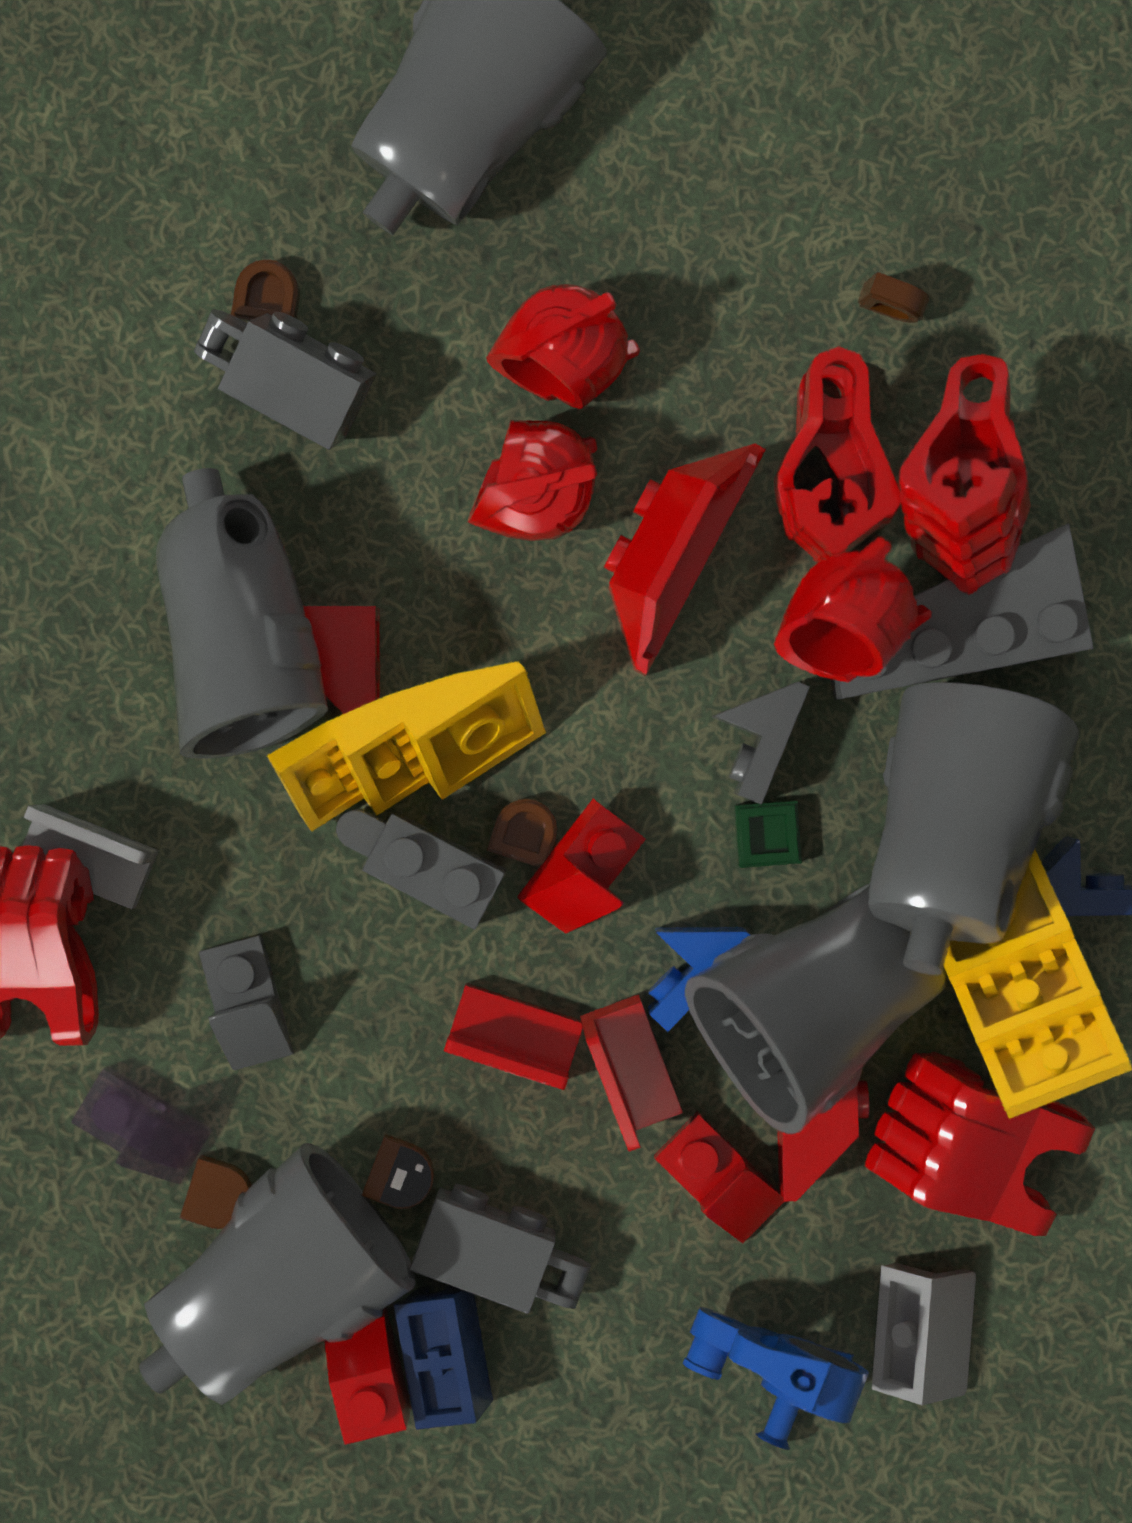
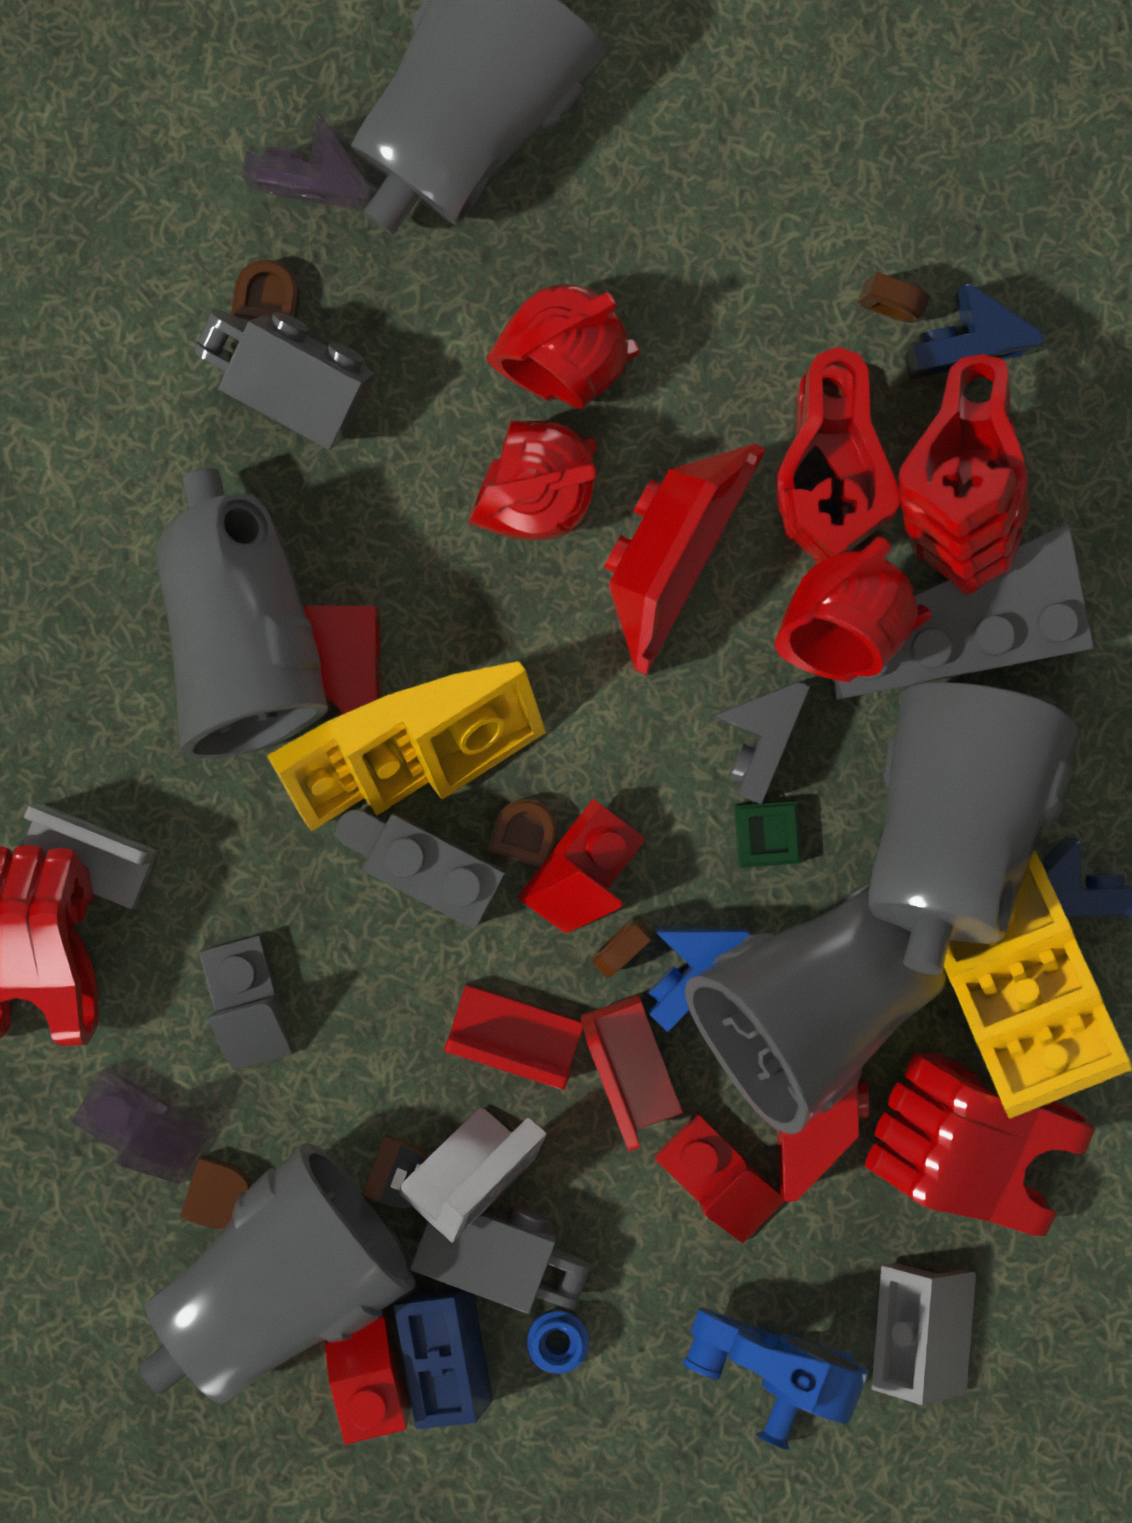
none -> clear purple slope [242,114,373,212]
none -> light grey panel [399,1108,547,1243]
none -> blue plate [527,1309,589,1374]
none -> reddish brown tile [591,916,653,979]
none -> dark blue slope [905,283,1044,380]

